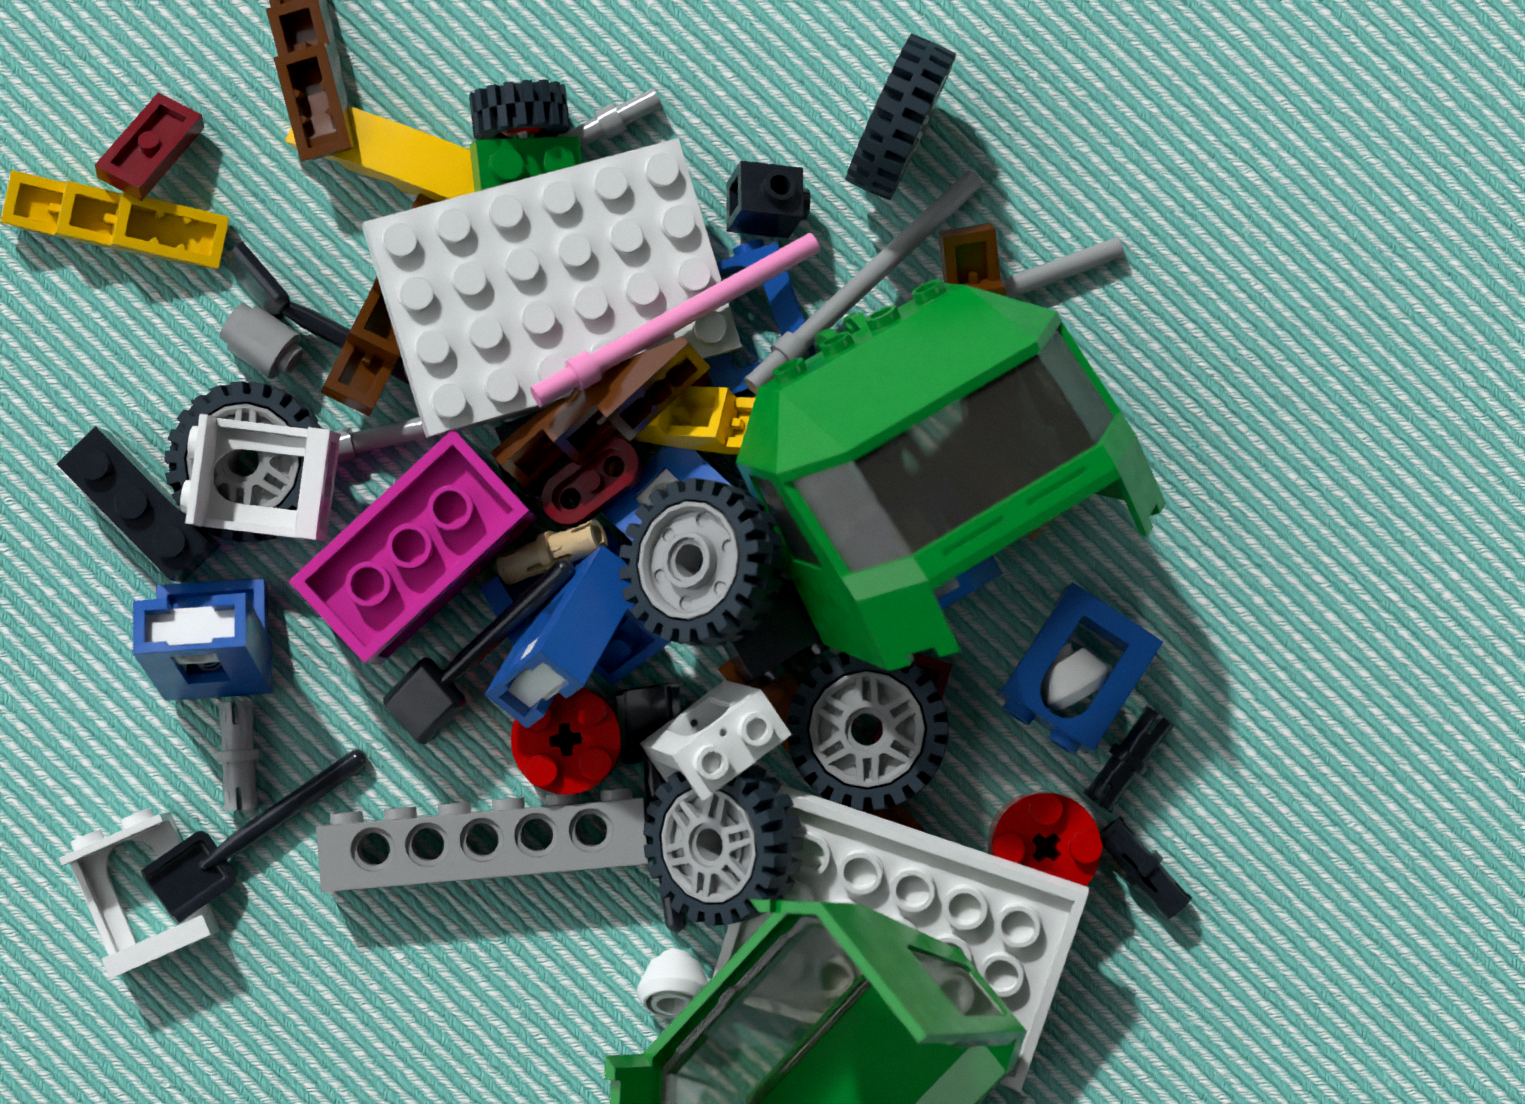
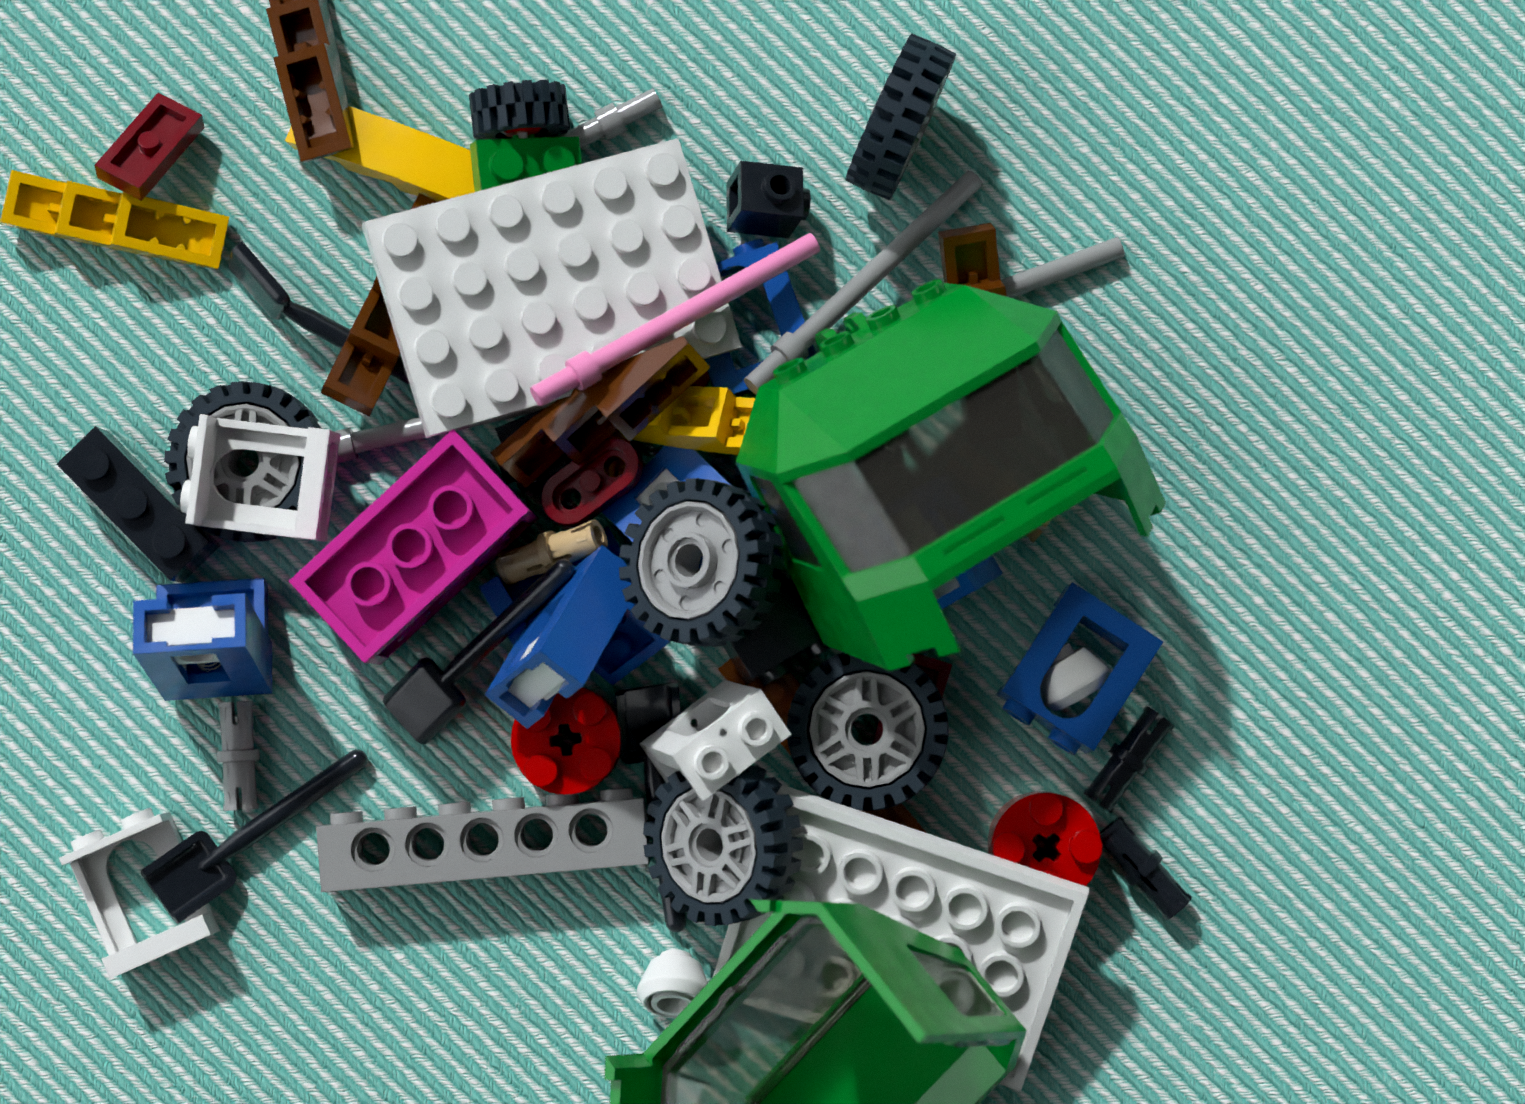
light grey brick [220,303,303,379] -> none

